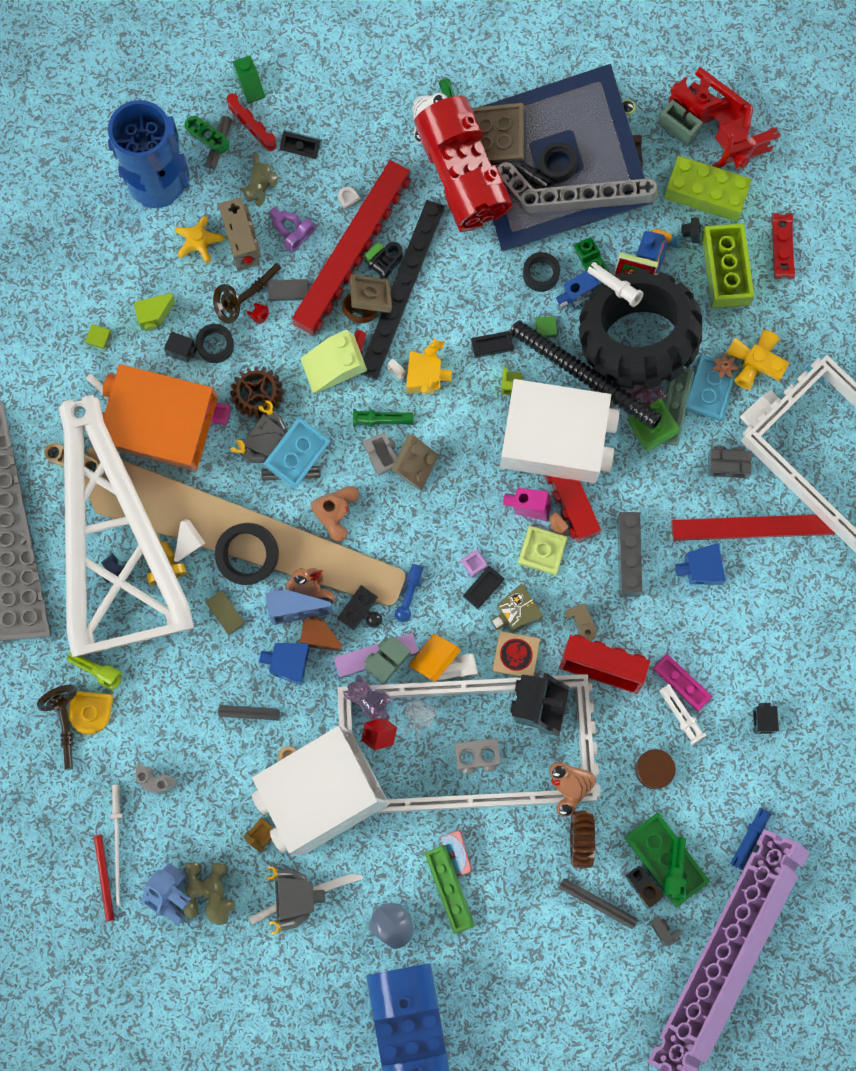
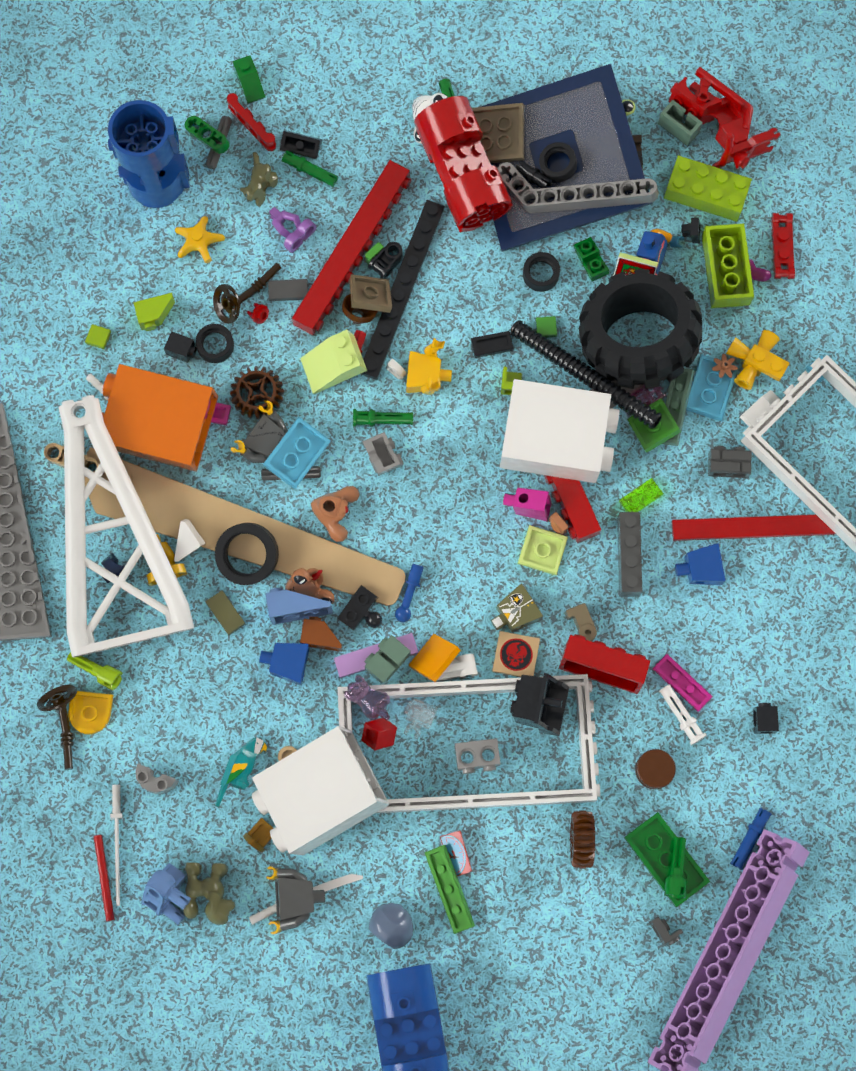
dark tan piece [218,197,262,271] -> none
dark grey axle [218,705,280,720] -> none
white tile [338,187,361,210] -> none
dark tan plate [392,435,439,490] -> none
lavender tile [460,549,489,578] -> none
black tile [463,566,505,610] -> none
nougat head [549,762,596,817] -> none
blue torso [556,270,600,310] -> none
dark grey axle [559,879,638,929] -> none
white pin [588,262,643,307] -> none
leg [625,865,664,910] -> none
none -> teal animal [215,737,267,807]
none -> green pin [282,150,338,187]
none -> clear neon green plate [619,478,664,512]
none -> magenta arm [749,259,771,282]

